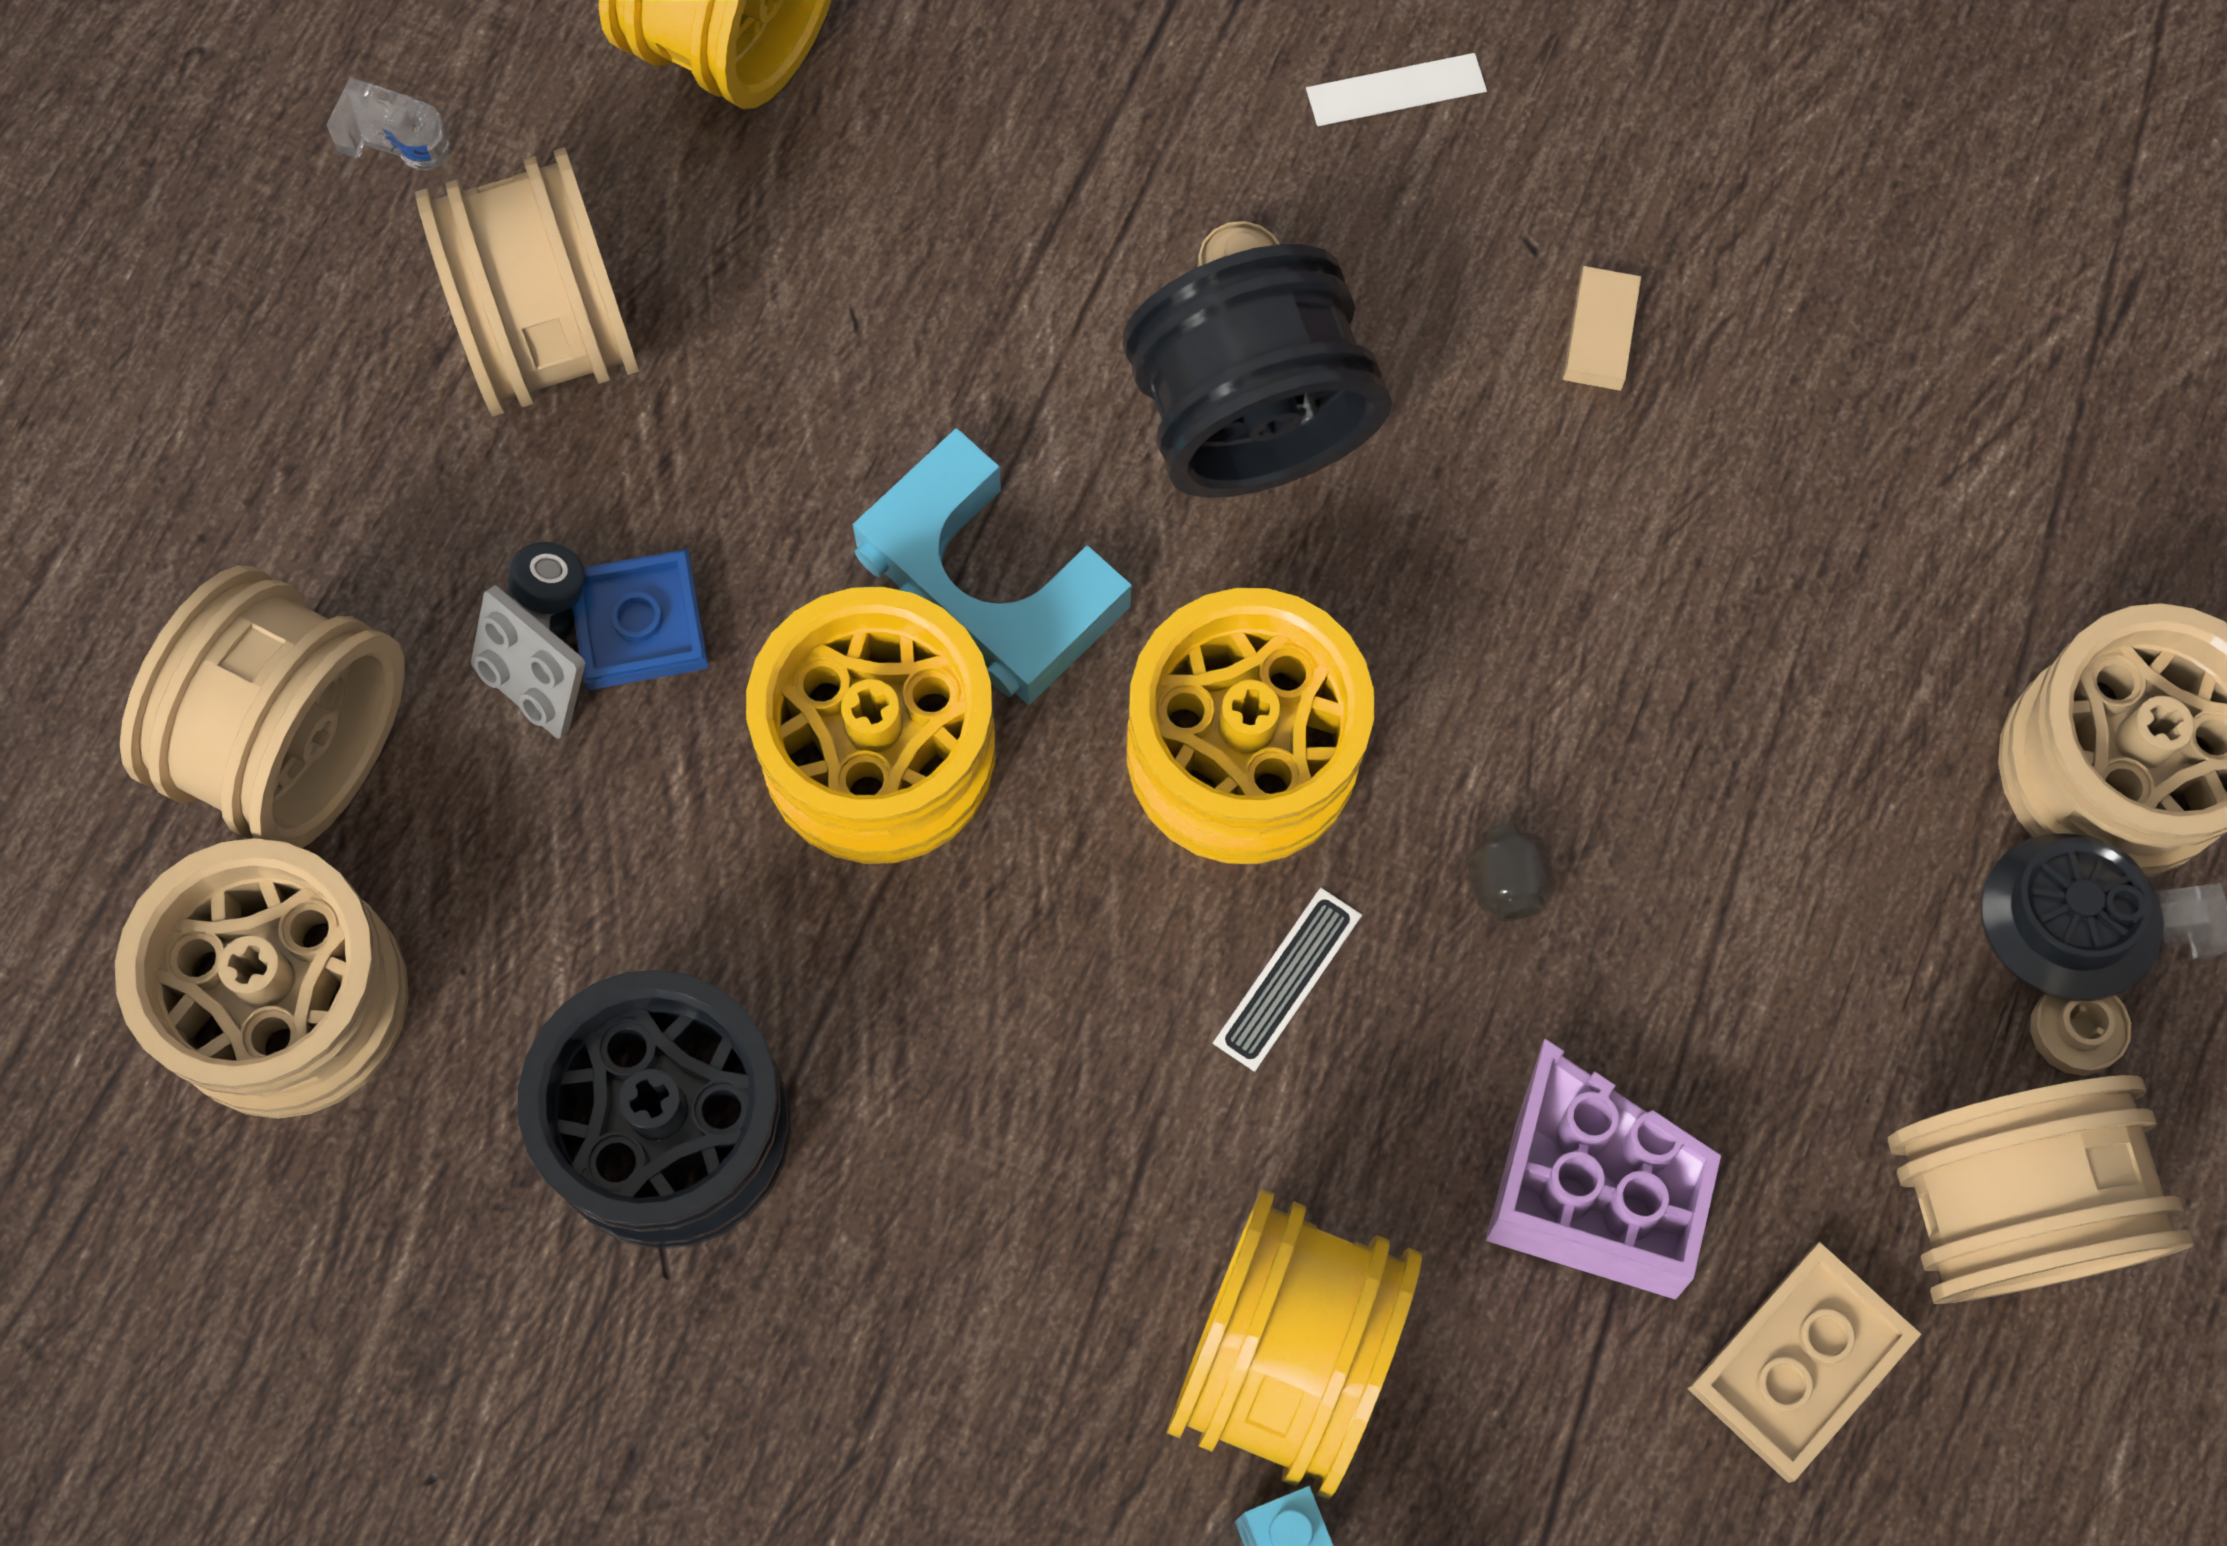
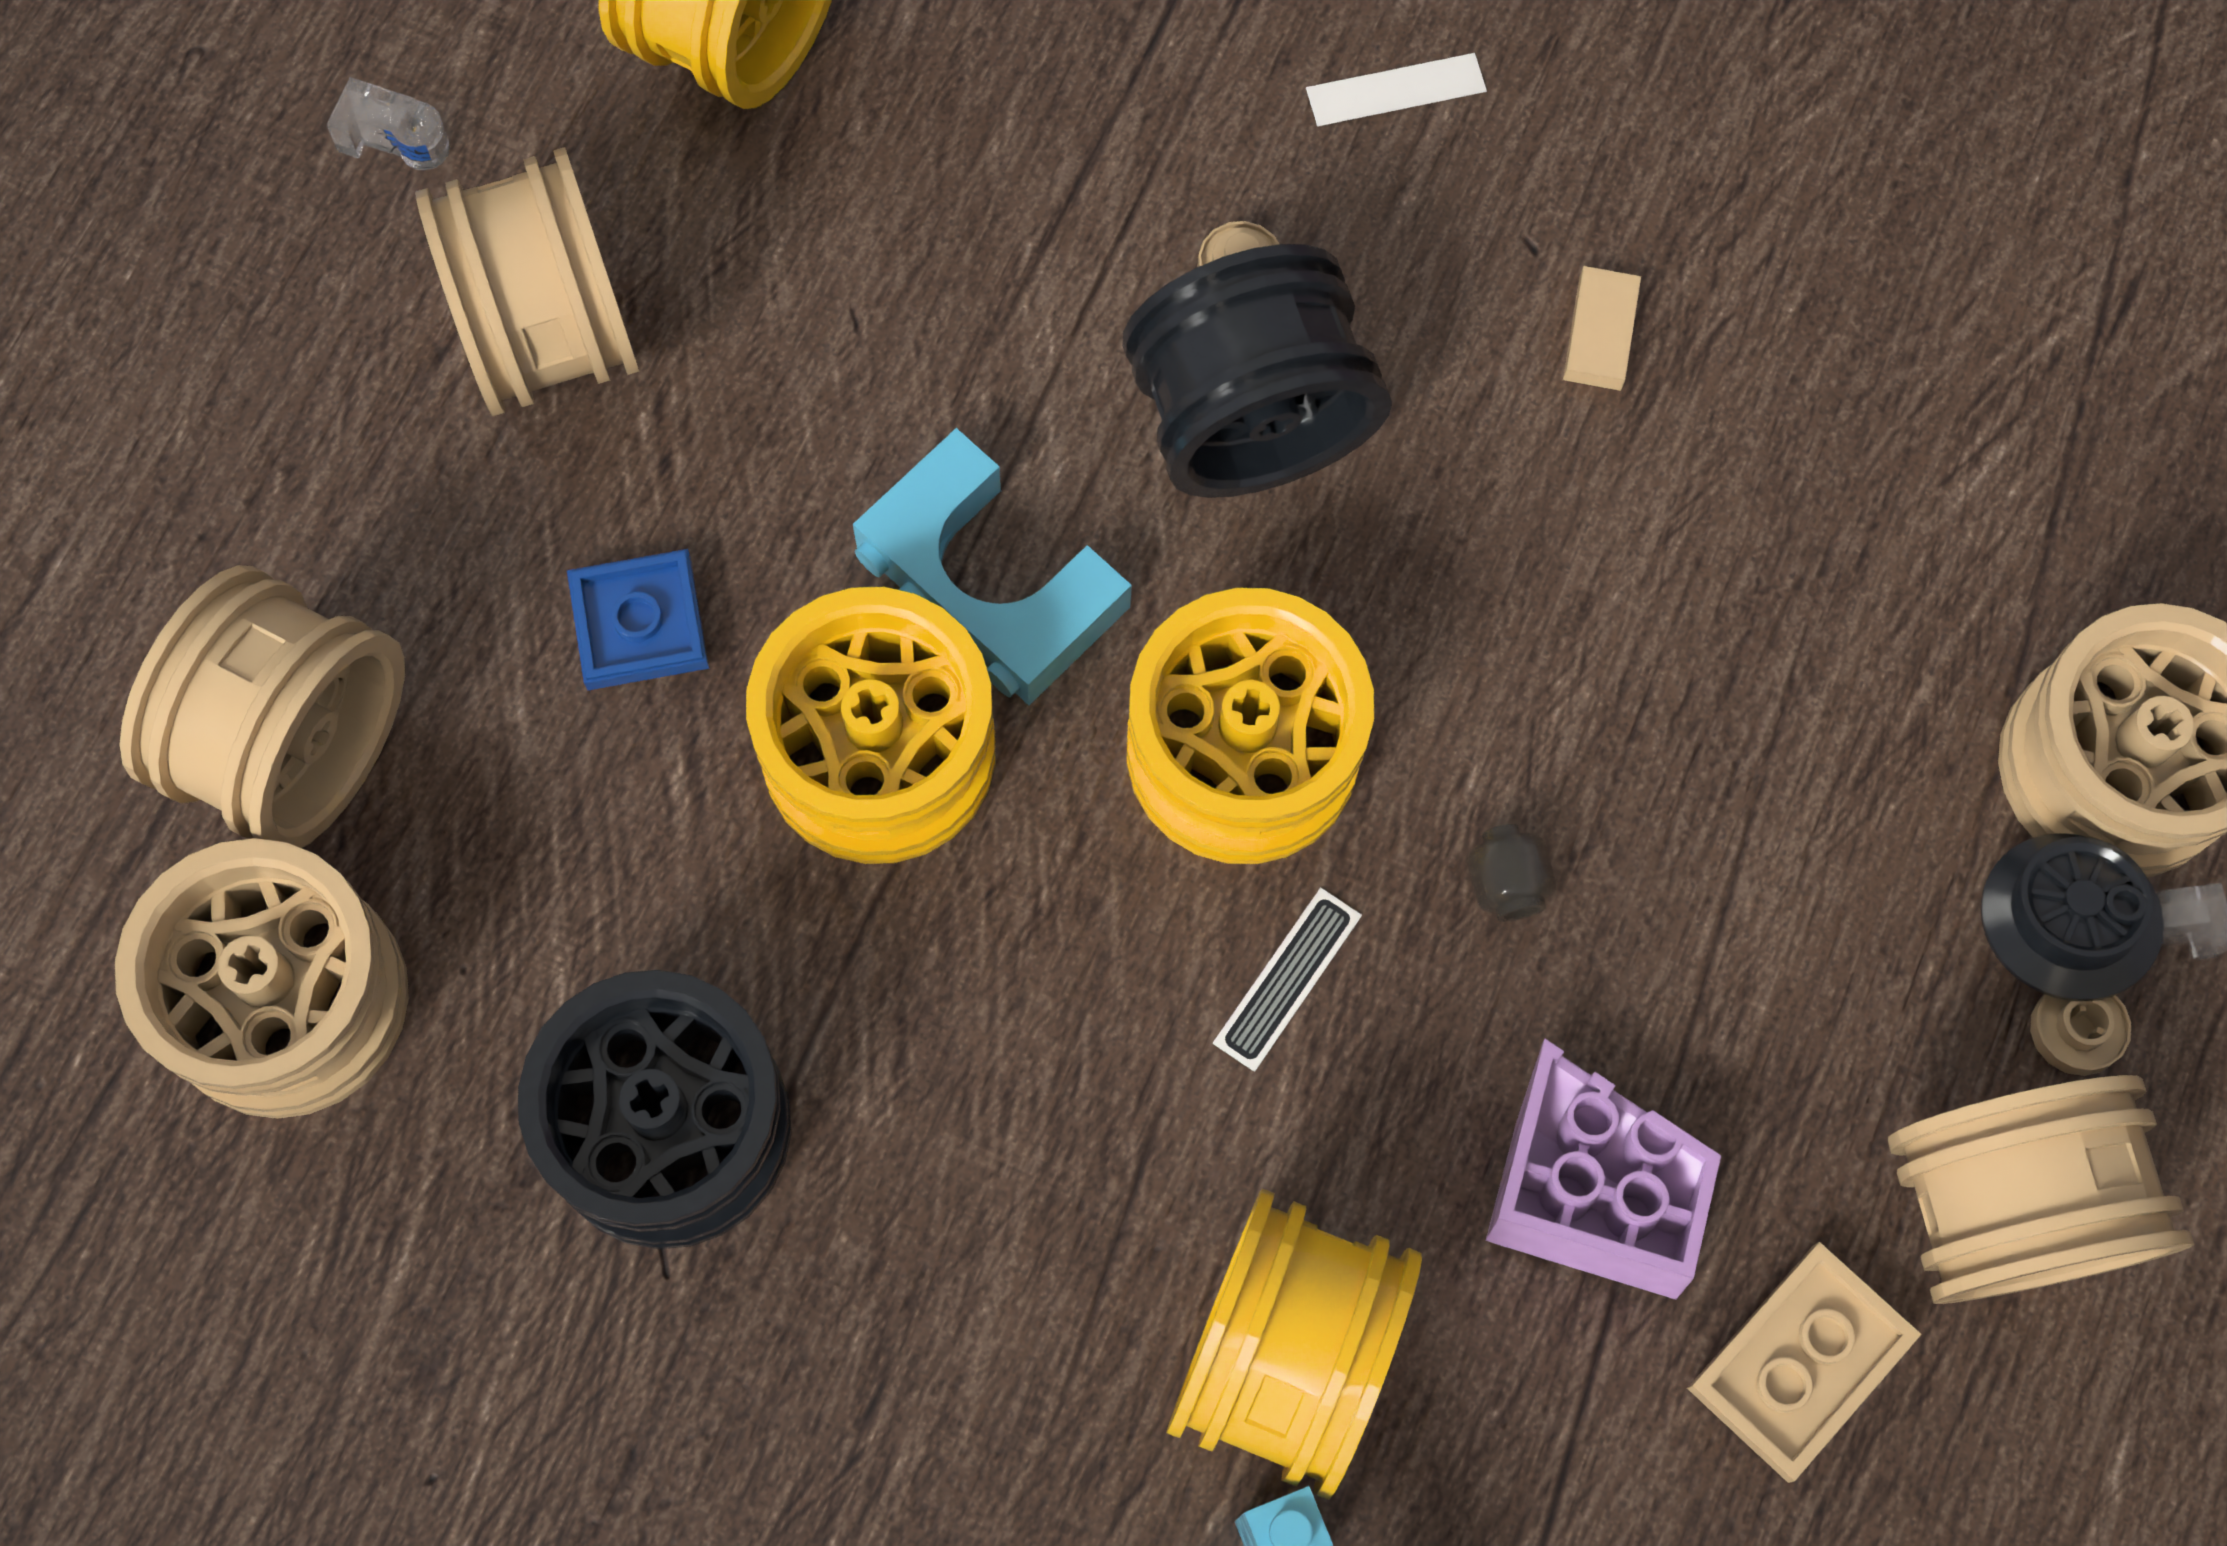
light grey plate [471,542,585,739] -> none

